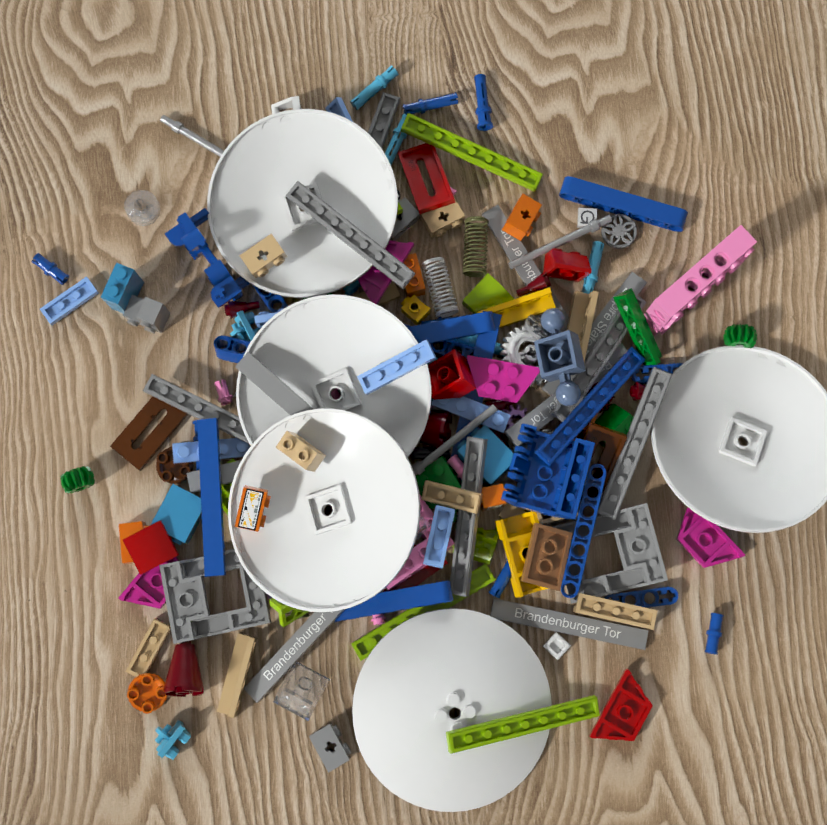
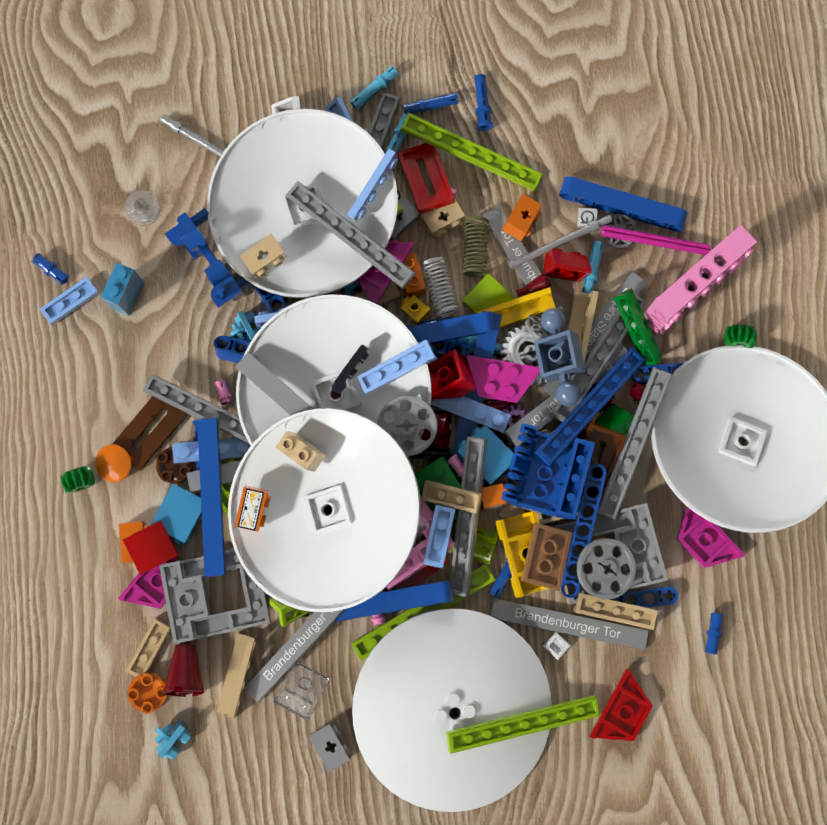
light grey brick [123,295,170,334] -> none
dark red cone [224,301,260,319] -> none
light grey bar [412,405,498,476] -> none
none -> orange dish [95,444,133,482]
none -> black hinge [331,345,370,394]
none -> light blue plate [347,149,398,222]
none -> light grey wedge [377,396,438,456]
none -> light grey wedge [577,538,636,599]
none -> dark pink axle [601,225,710,255]

